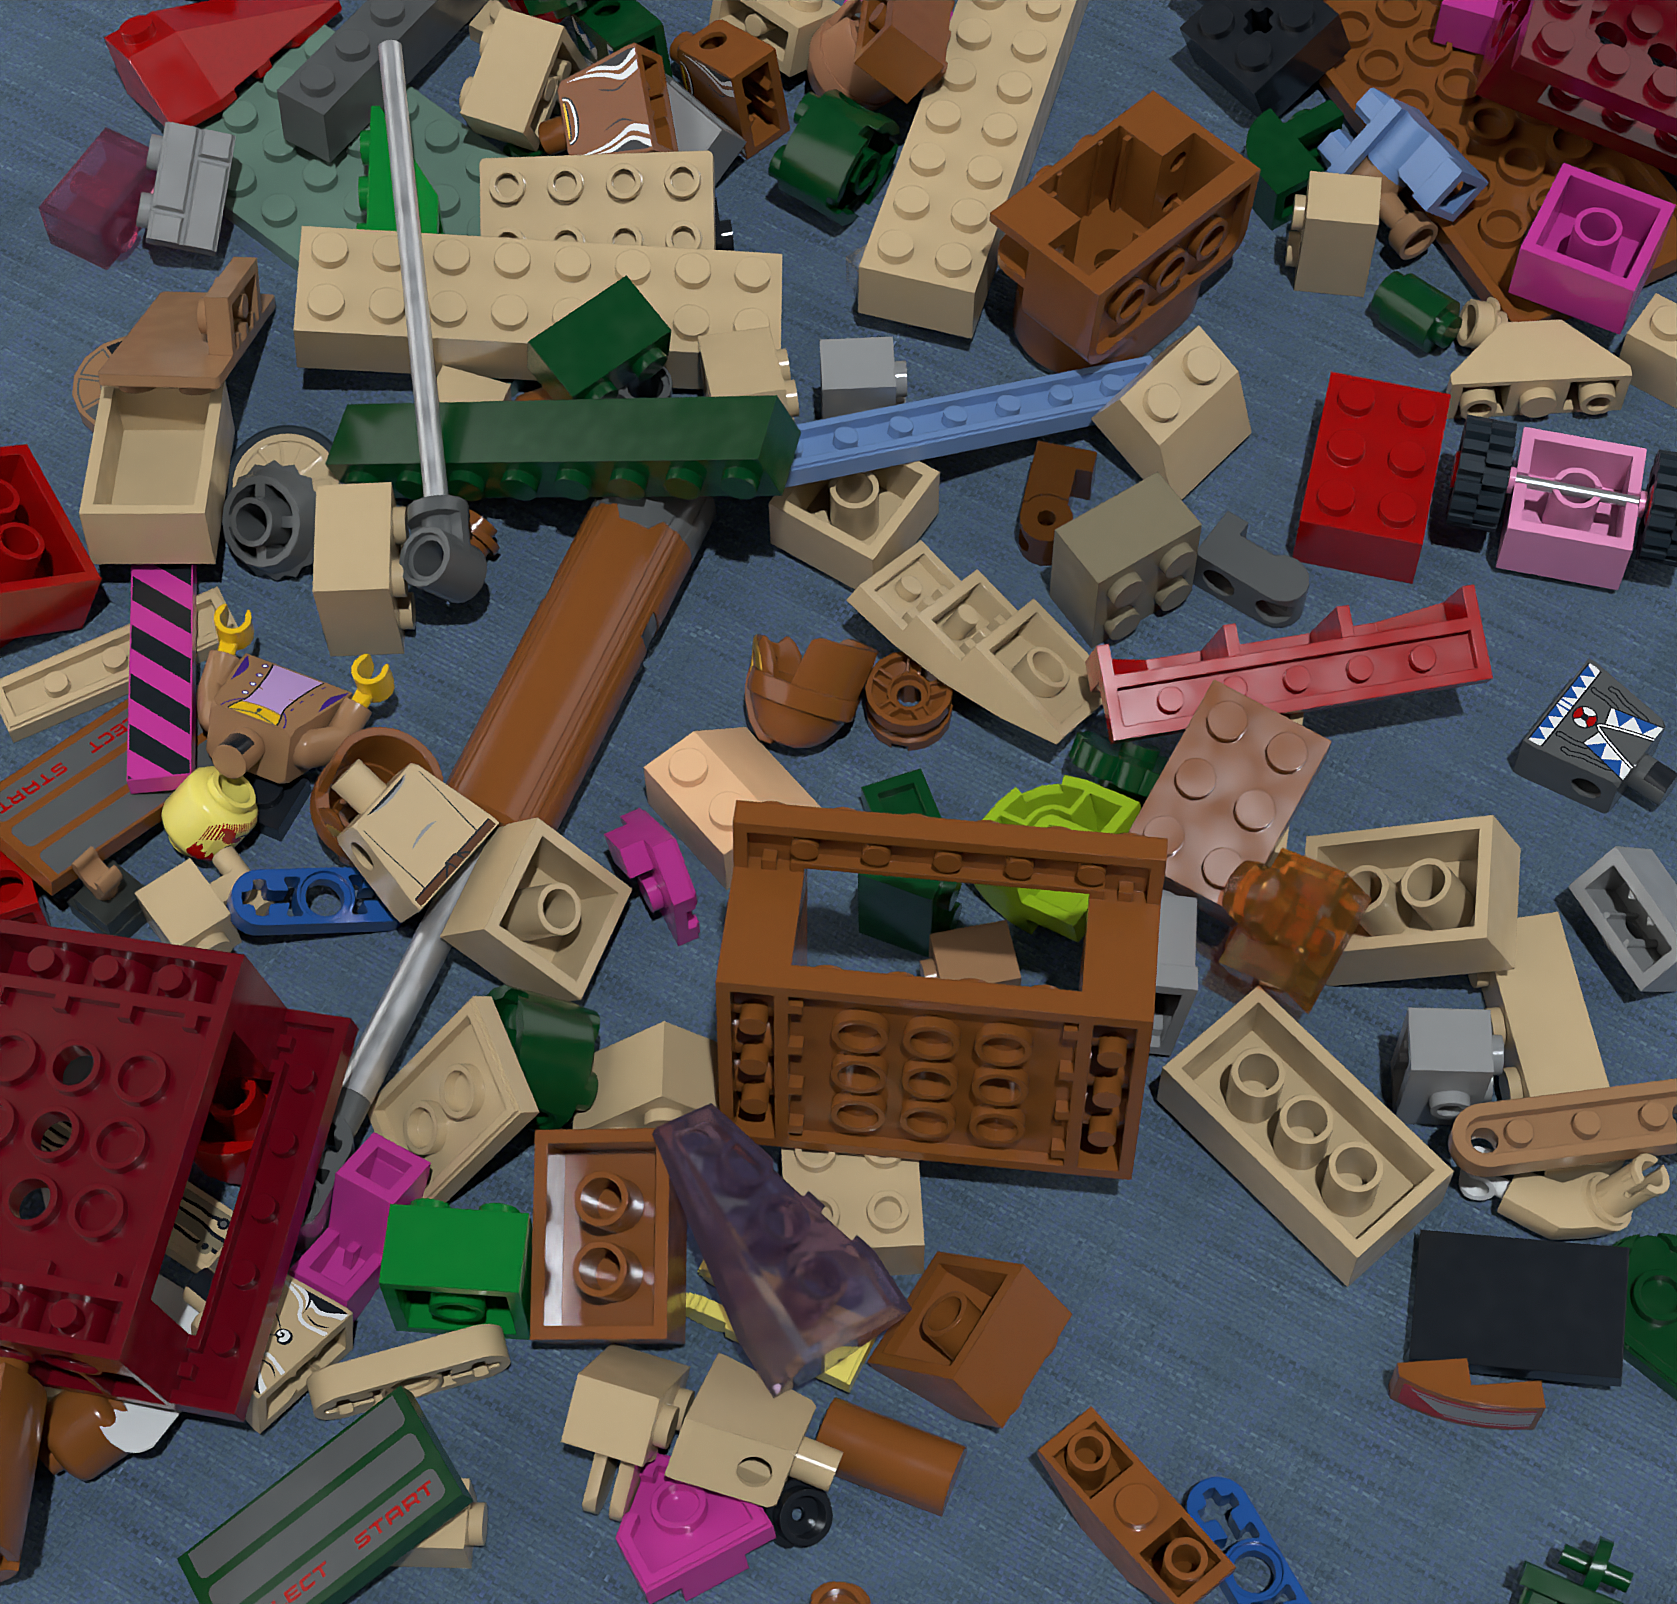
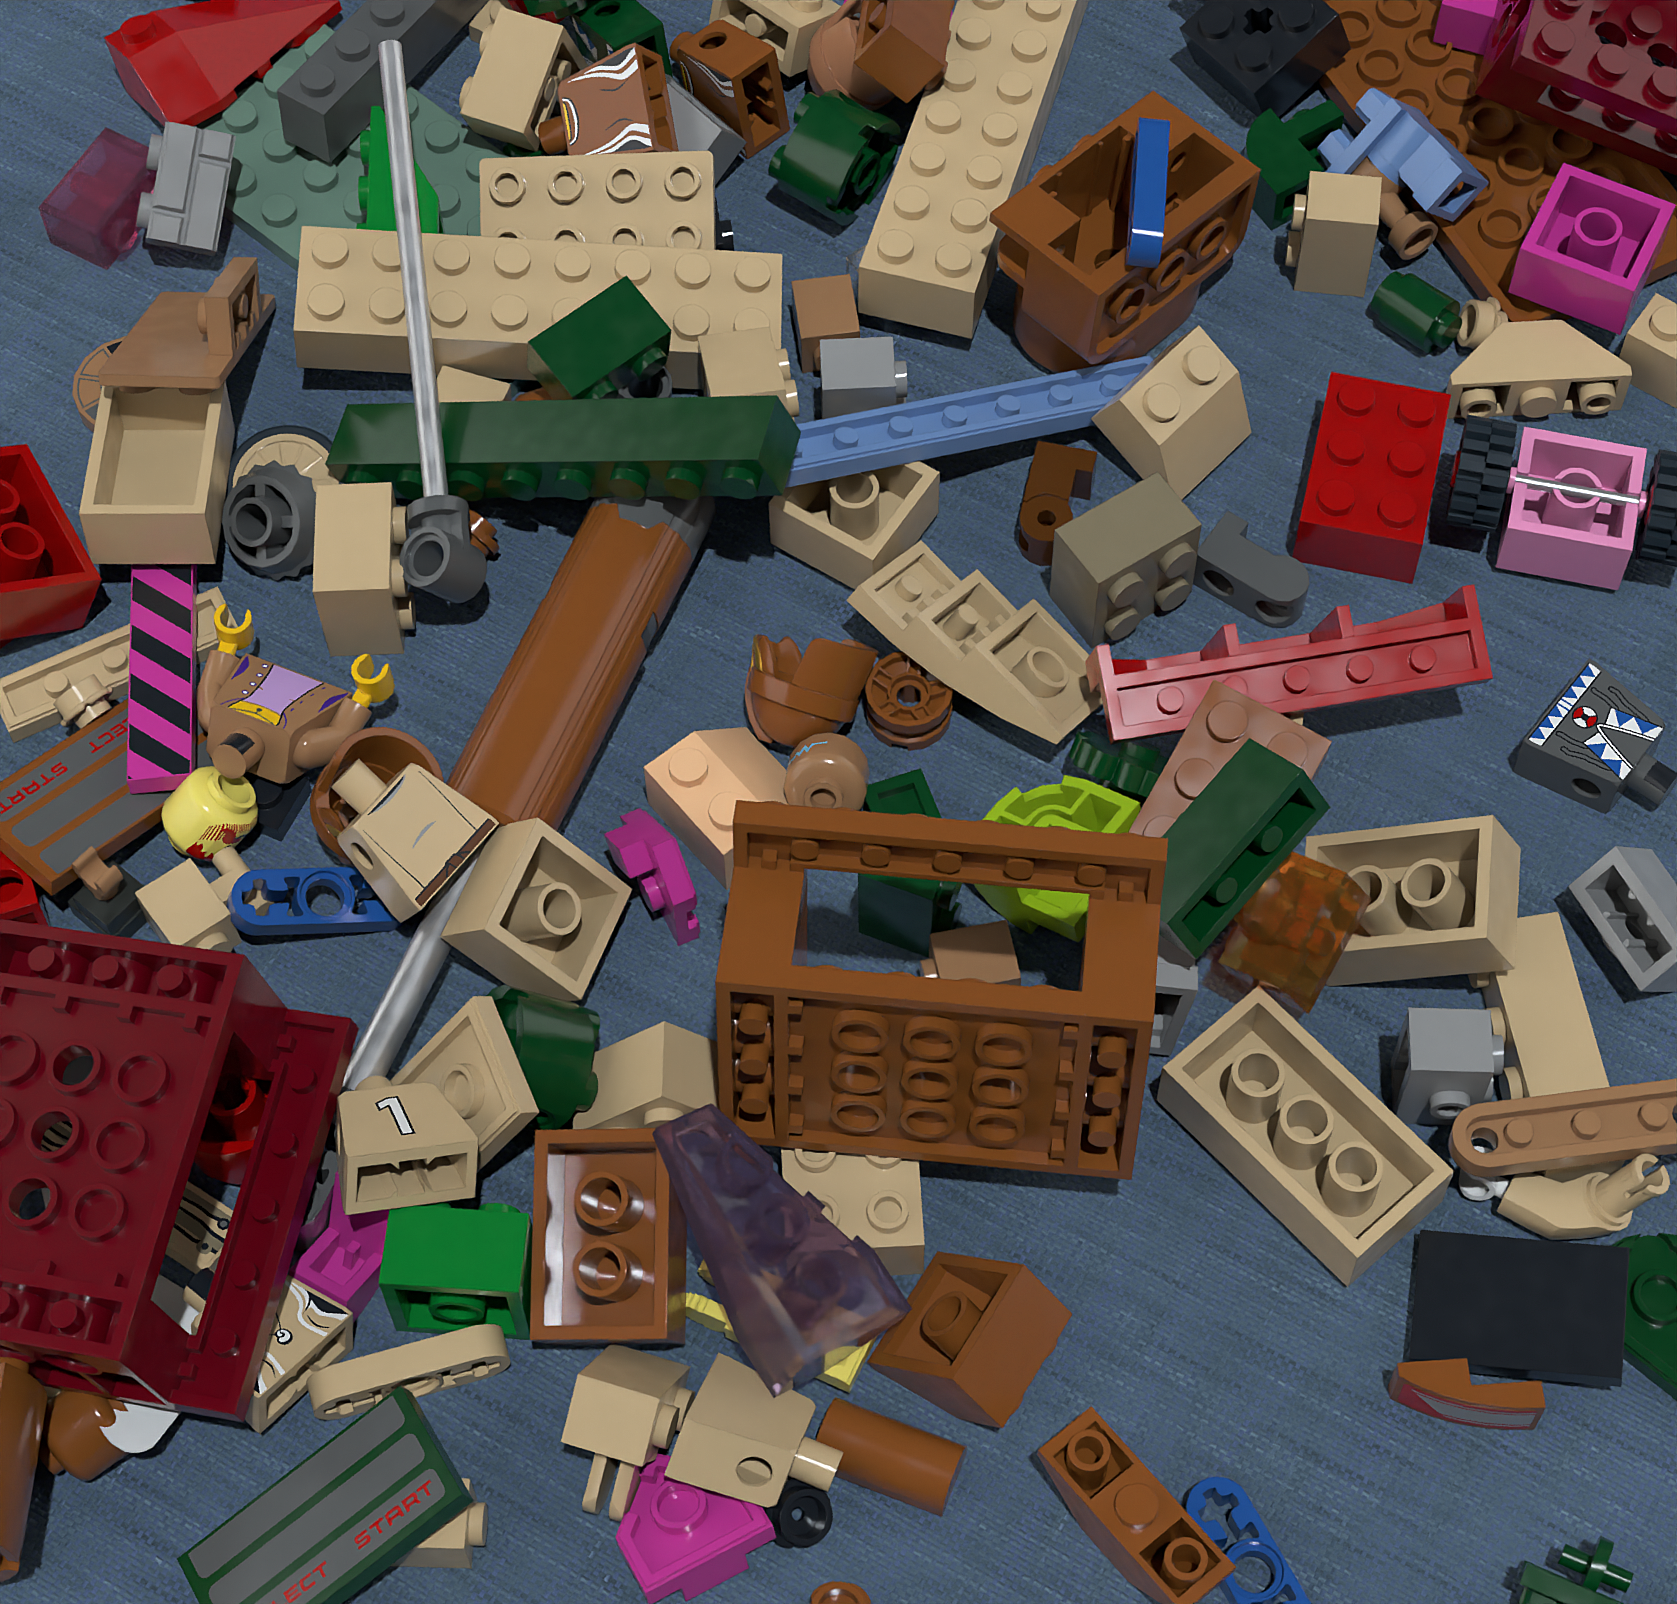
none -> tan plate [53,674,113,729]
none -> tan torso [336,1076,478,1215]
none -> medium nougat head [784,732,870,811]
none -> medium nougat brick [791,274,860,373]
none -> blue beam [1126,117,1170,269]
none -> dark green brick [1159,738,1331,960]

